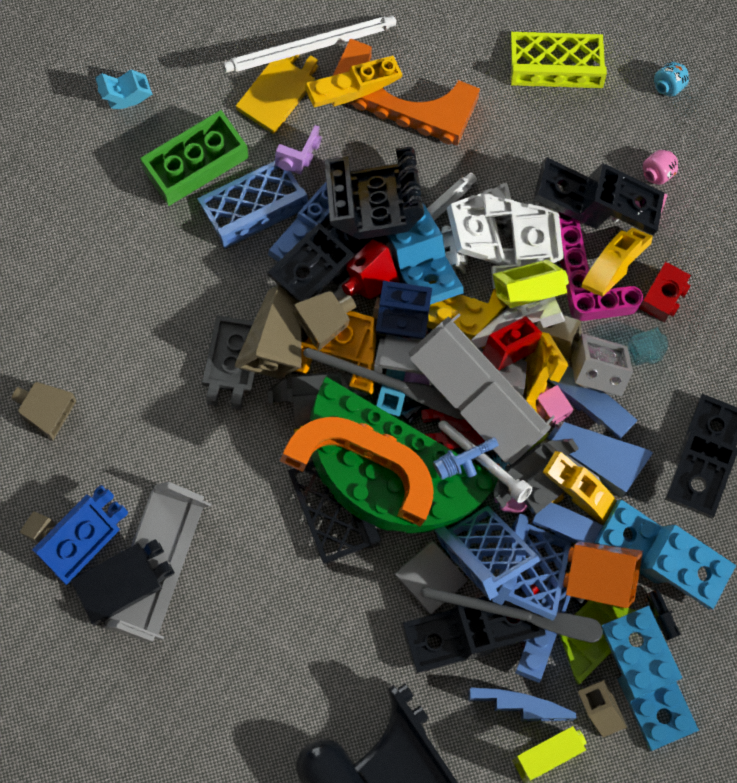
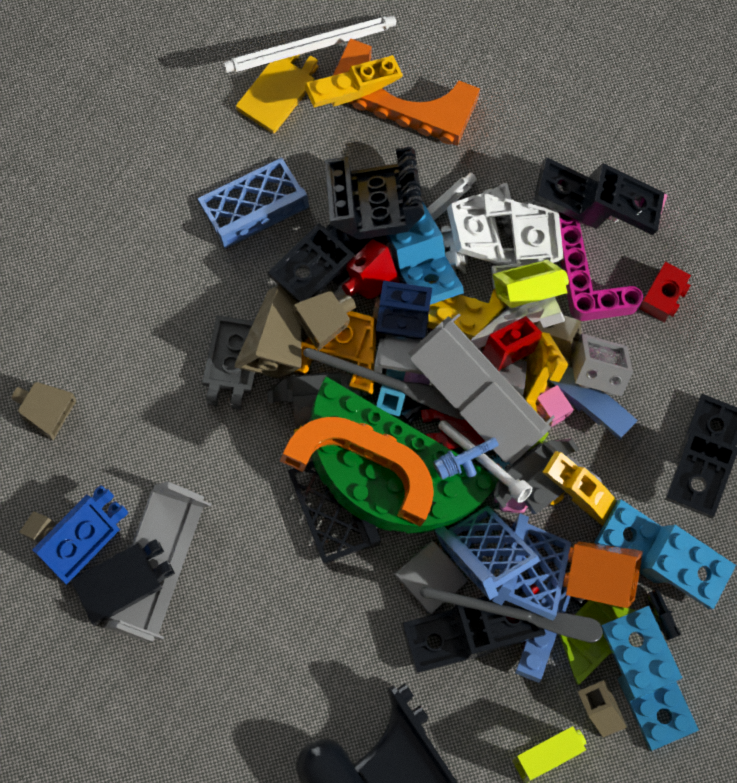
medium azure brick [95,69,152,109] -> none
bright green brick [140,110,248,207] -> none
medium blue slope [268,182,330,262] -> none
lavender bracket [275,125,322,175] -> none
medium blue slope [468,688,576,722] -> none
neon yellow fence [511,32,607,88] -> none
medium blue slope [532,502,631,543] -> none
medium blue slope [547,422,653,498] -> none
yellow slope [581,227,653,297] -> none
clear light blue brick [627,327,668,366] -> none
bright pink head [643,150,678,185] -> none
medium azure head [654,62,689,97] -> none

